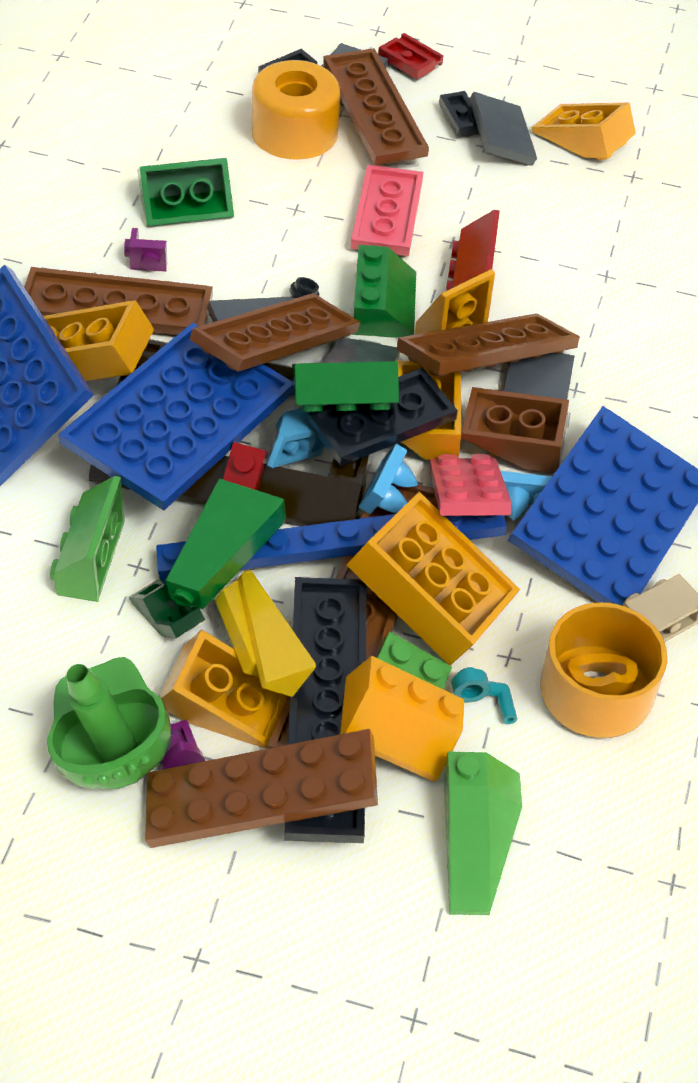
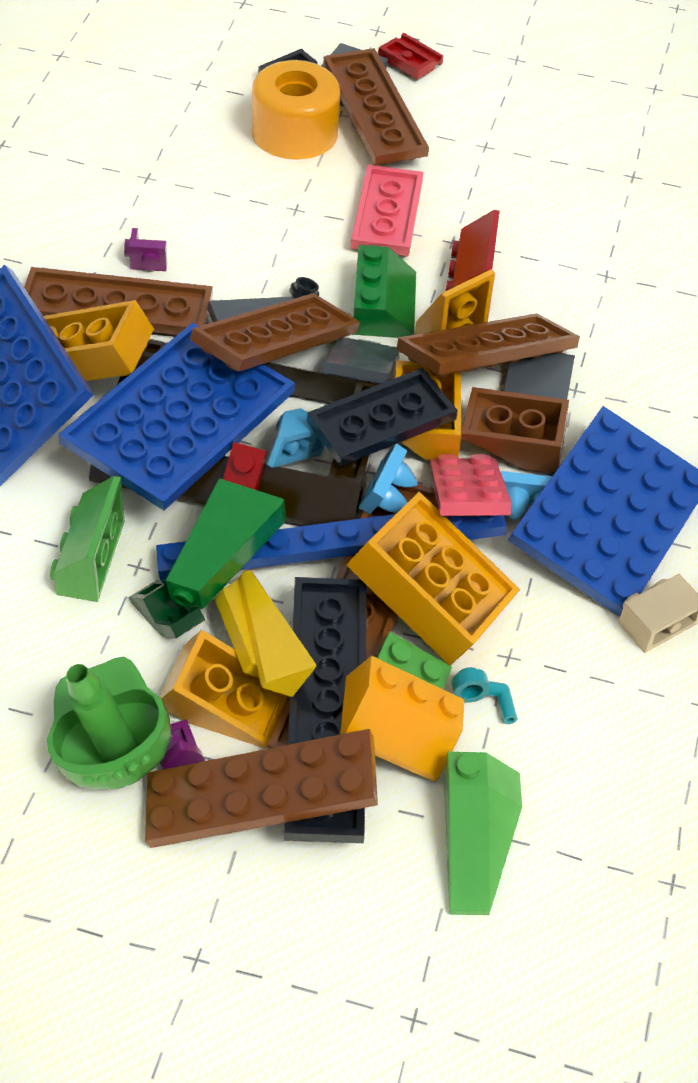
green slope [137,158,234,226] -> none
green slope [292,361,399,412] -> none
black plate [439,91,479,137] -> none
dark grey tile [469,91,537,166] -> none
light orange slope [531,102,636,160] -> none
light orange piece [540,602,668,738] -> none

